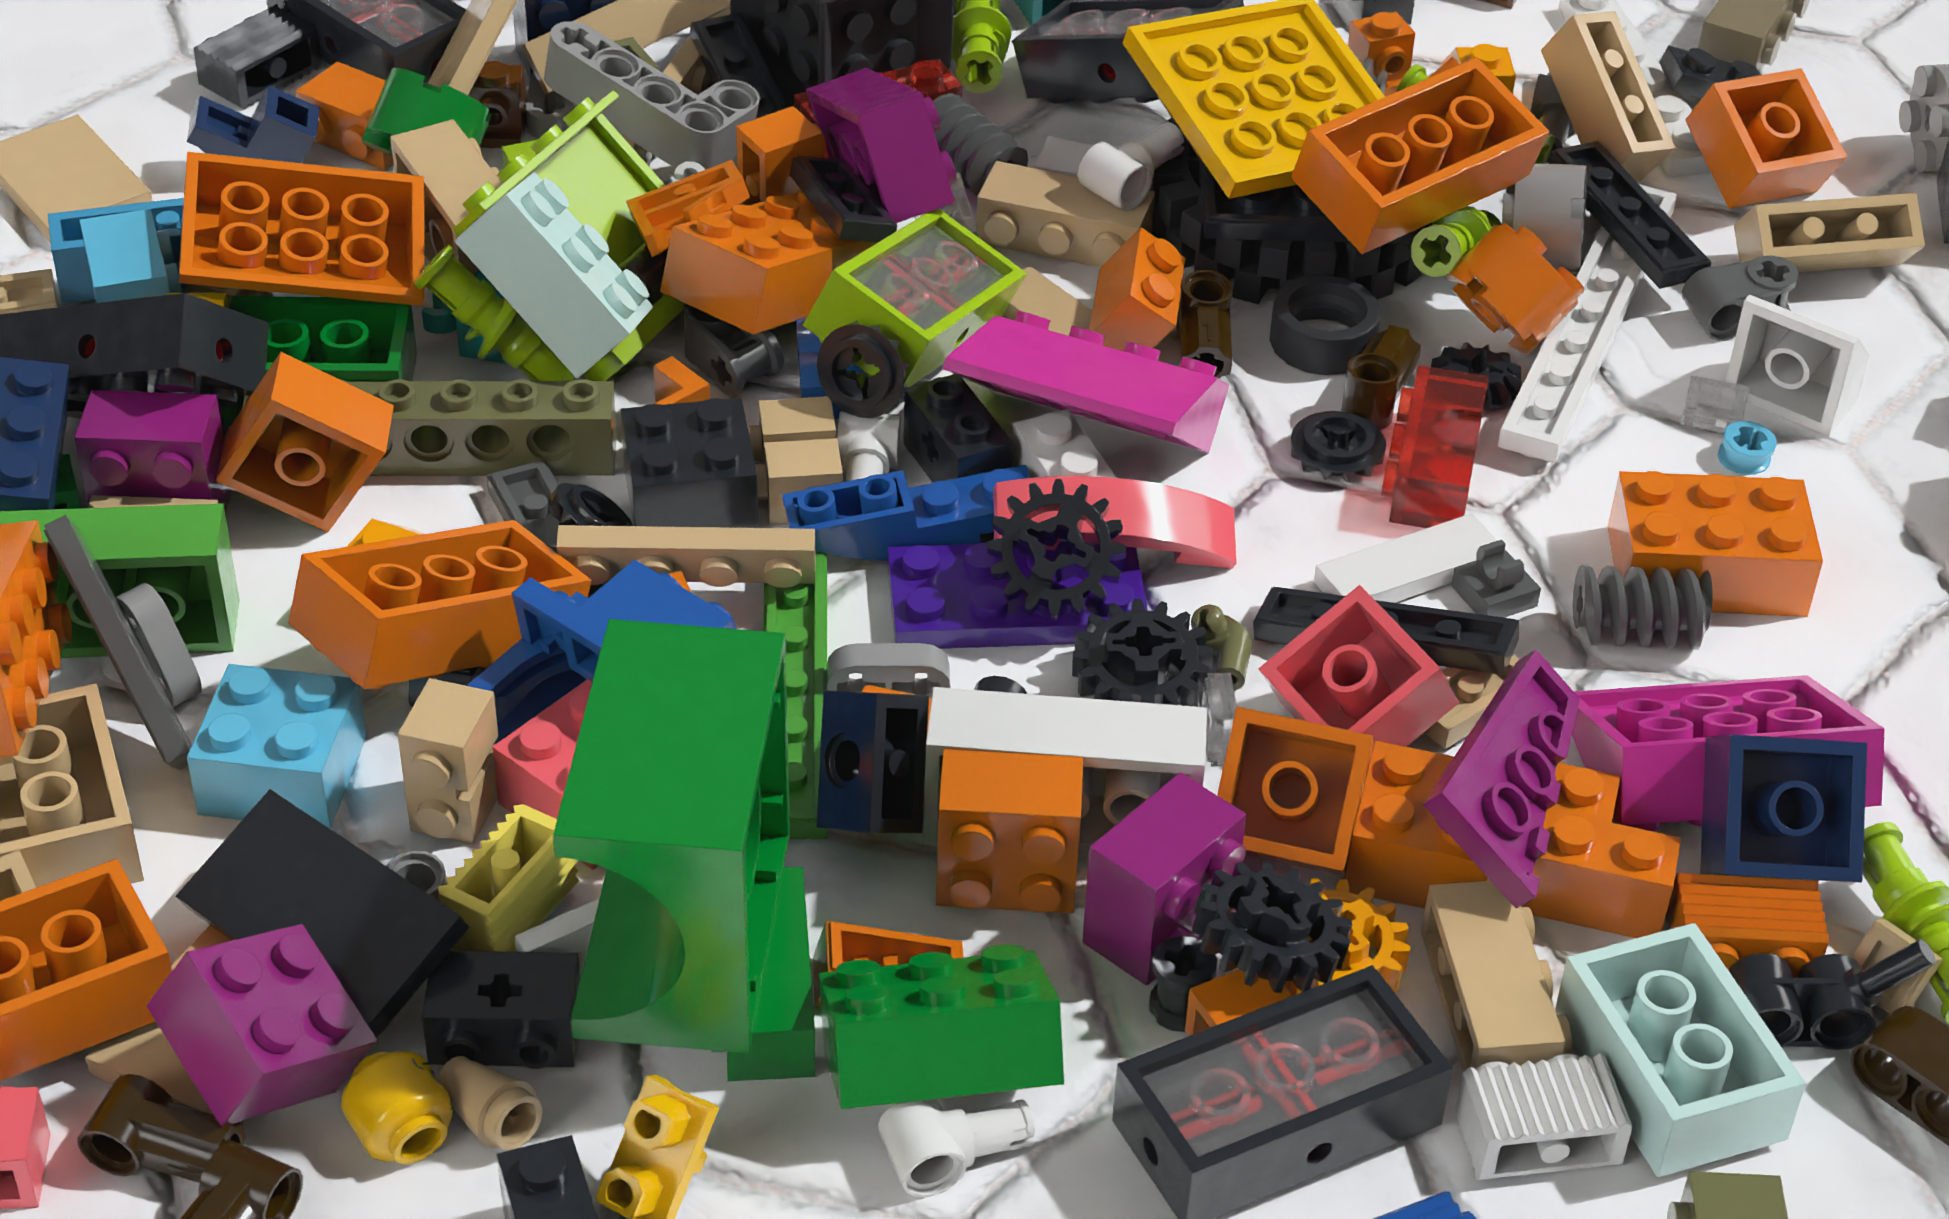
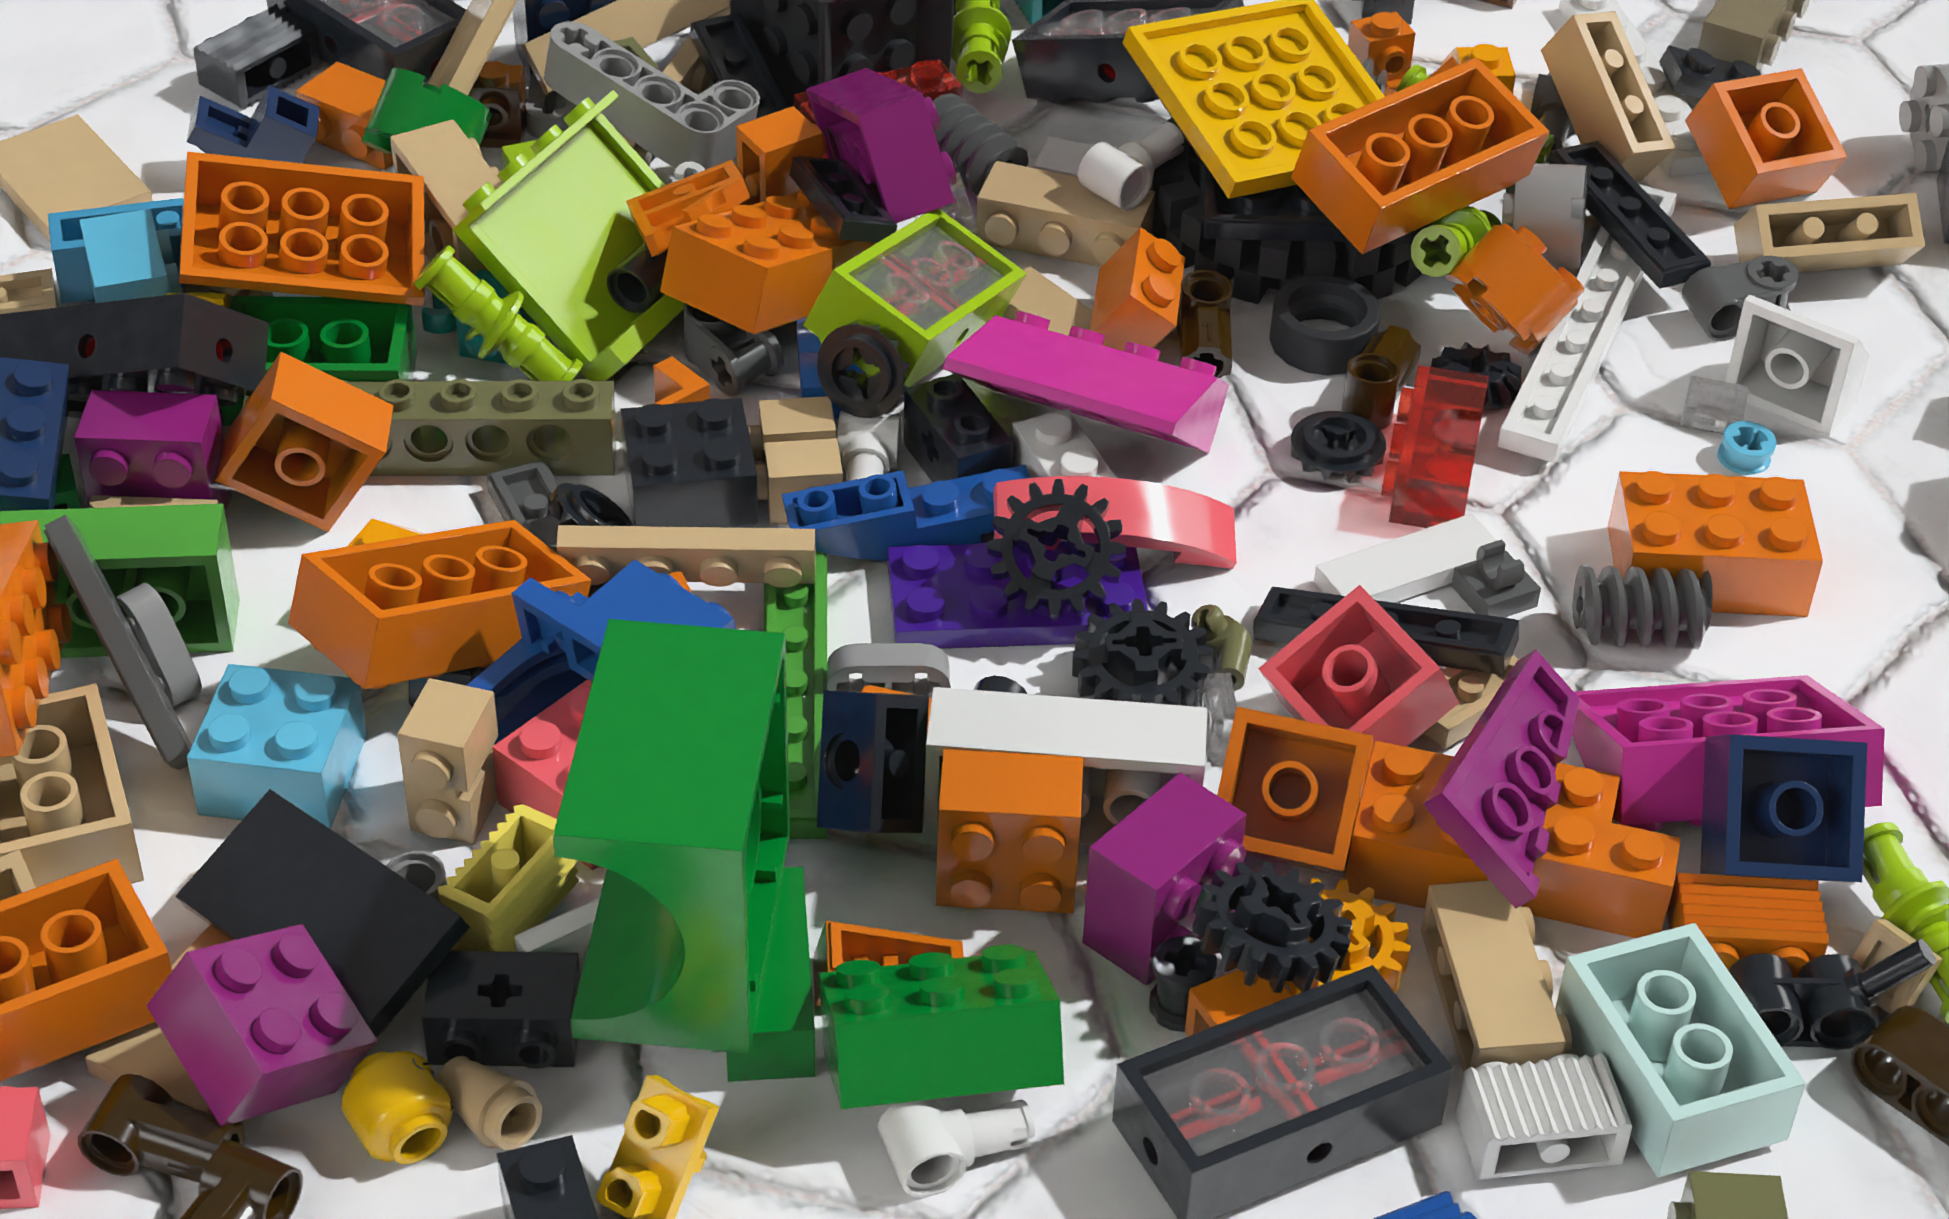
light aqua brick [454,172,653,379] -> none

